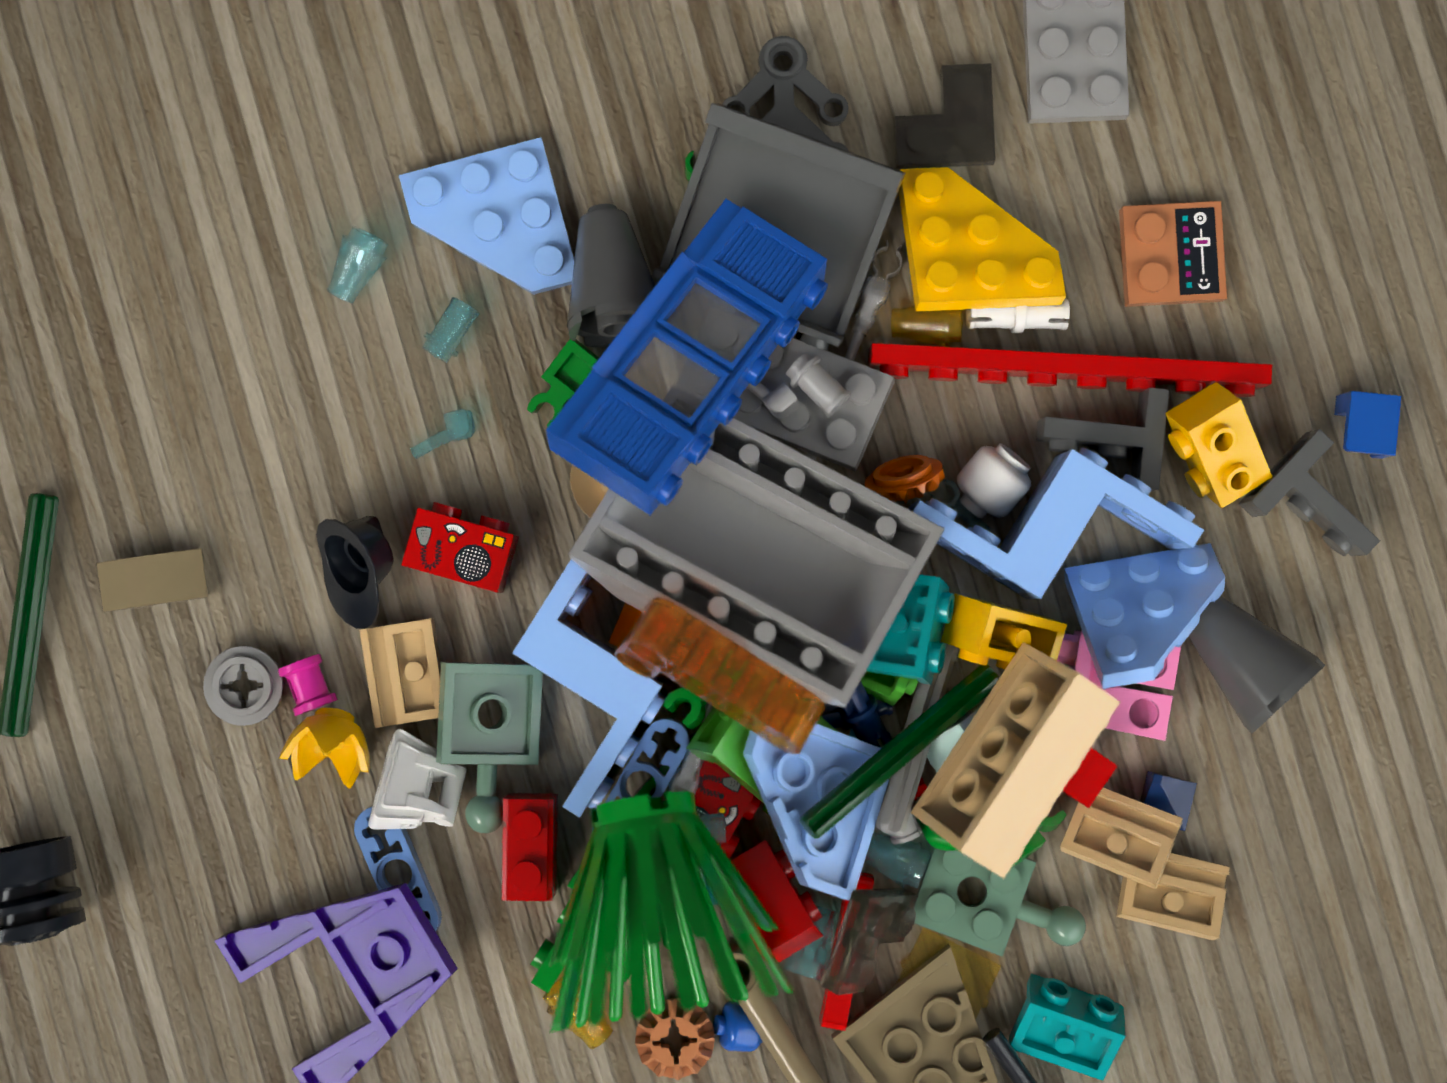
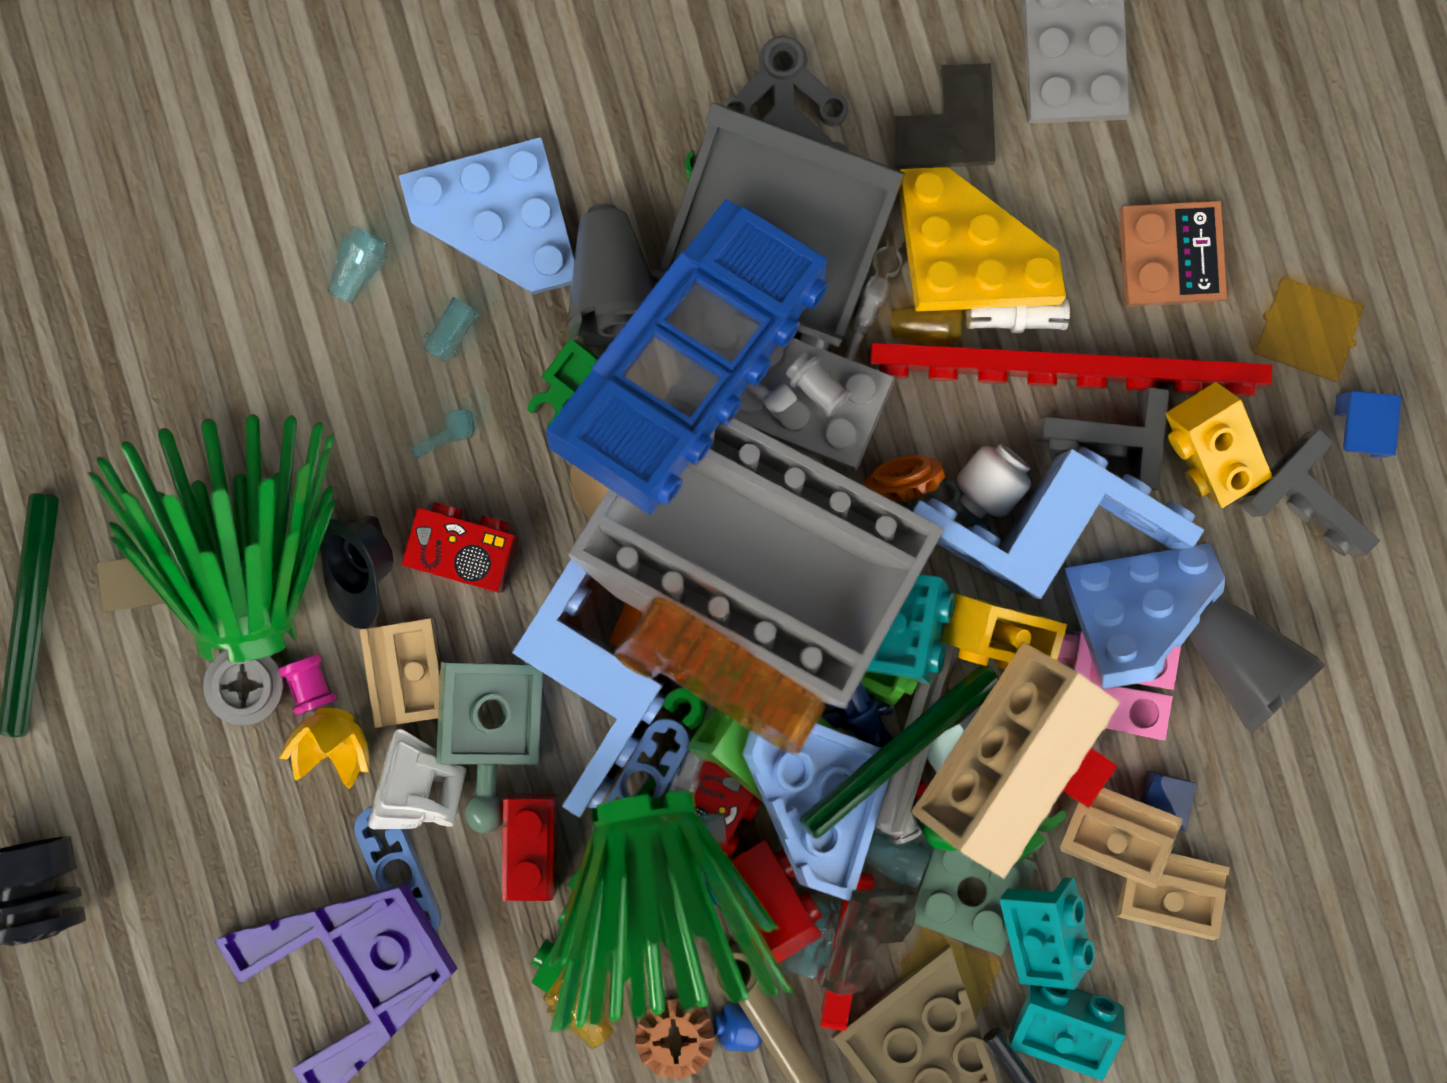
none -> green plant [88,414,337,663]
none -> teal bracket [999,877,1095,990]
none -> clear yellow piece [1255,277,1365,382]

